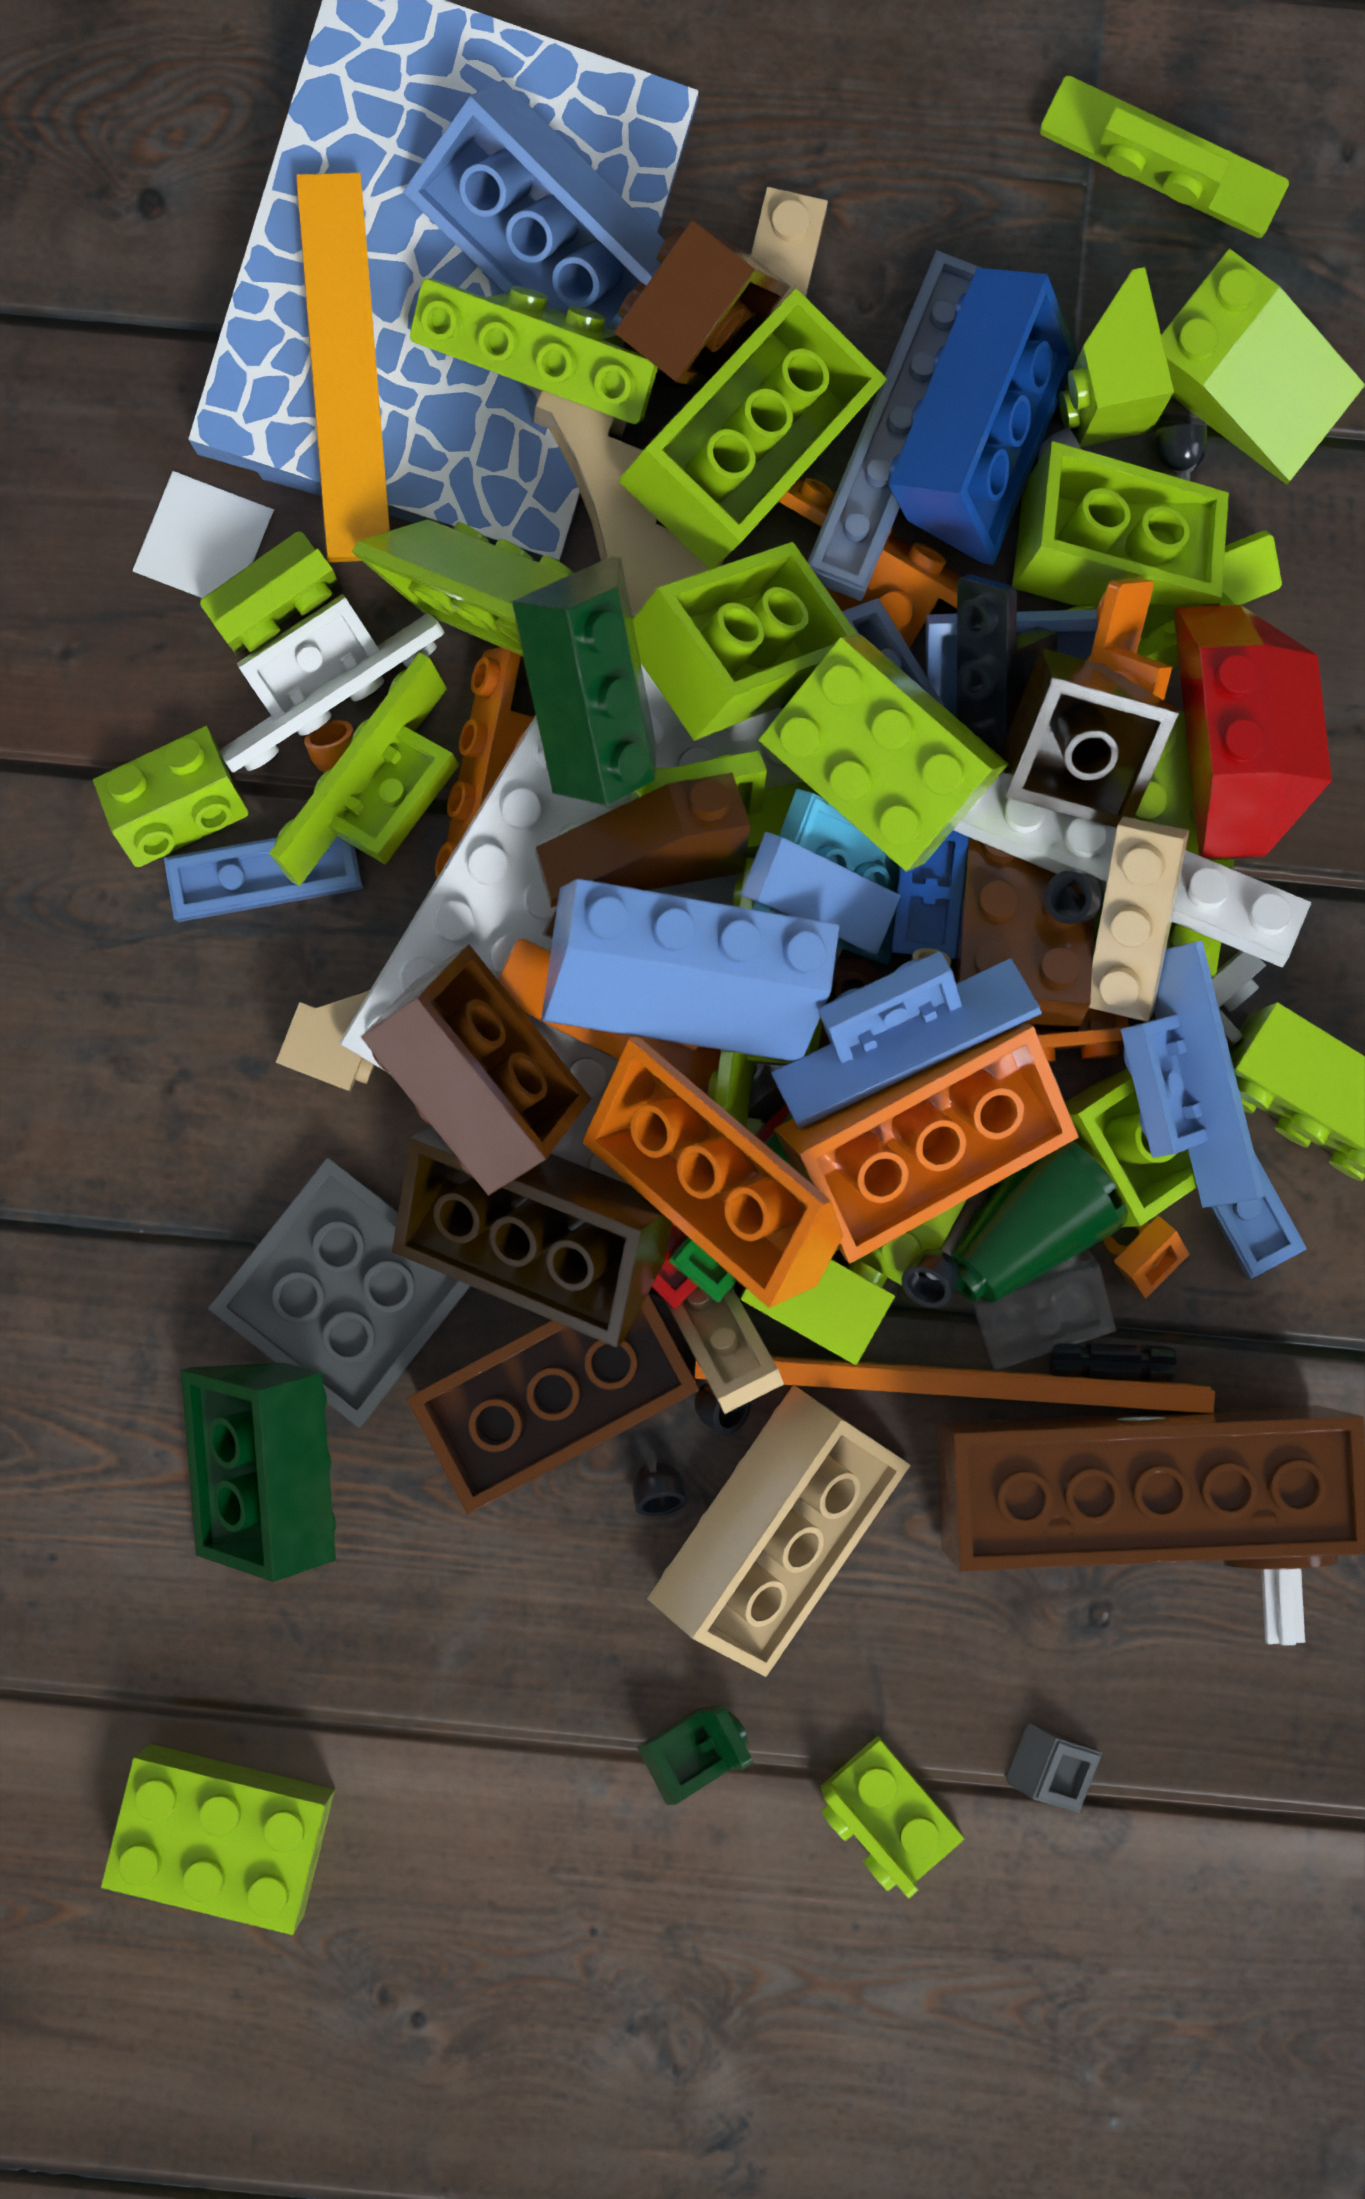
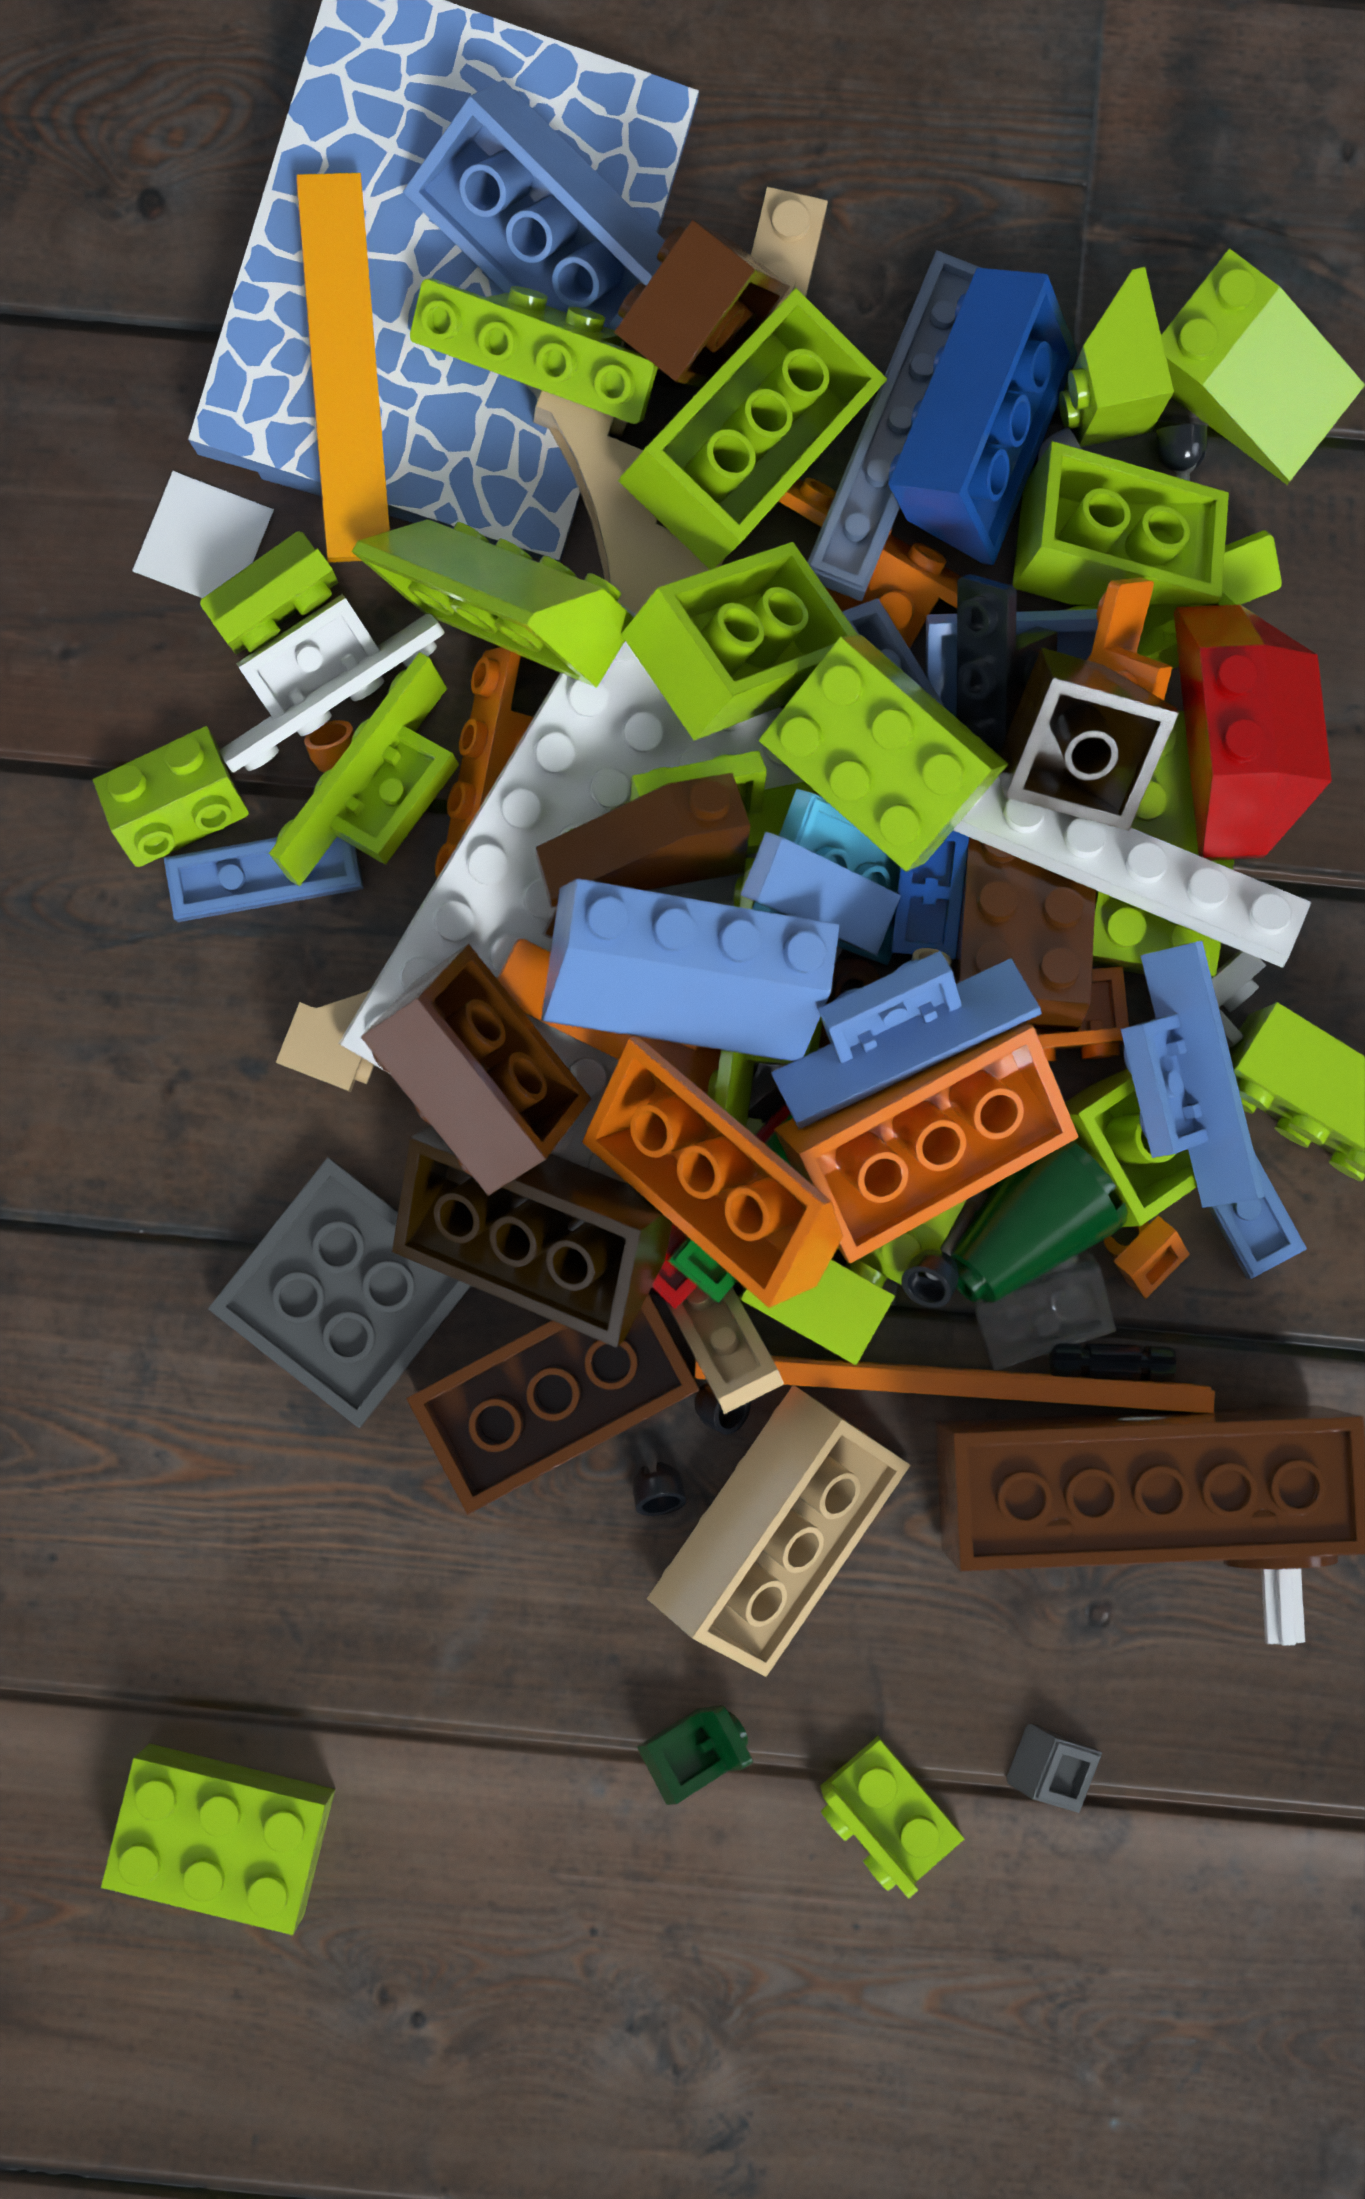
dark green slope [181,1363,336,1582] -> none
dark green slope [512,556,657,806] -> none
lime bracket [1040,76,1289,238] -> none
black hinge [1045,870,1104,924] -> none
tan plate [1089,816,1189,1022] -> none

